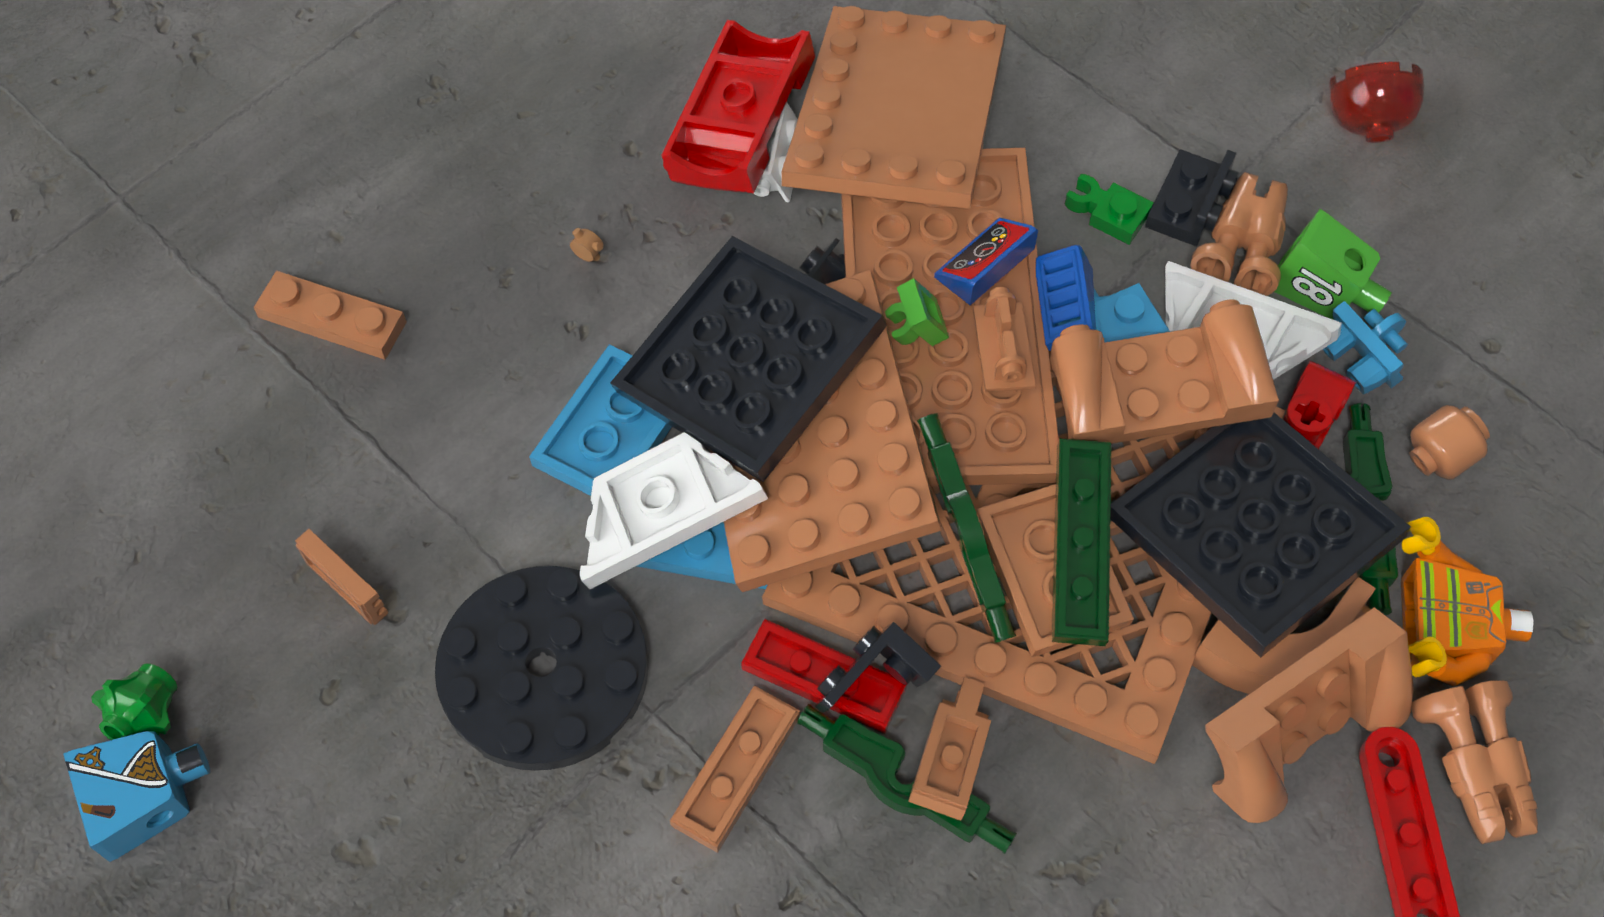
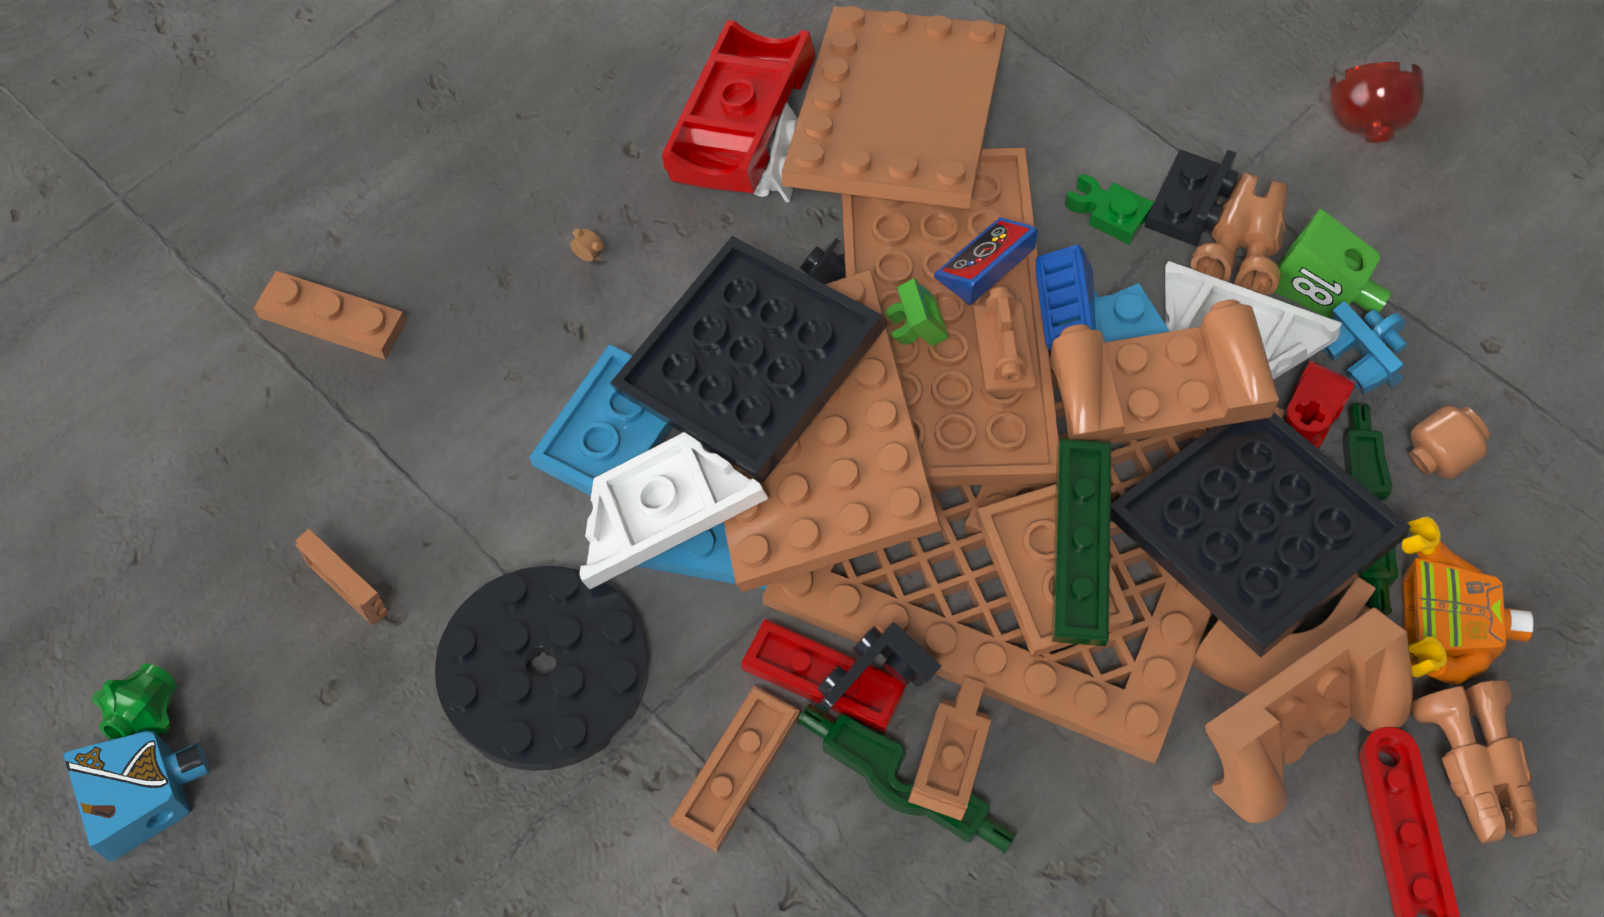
dark green piece [917,413,1016,643] -> none

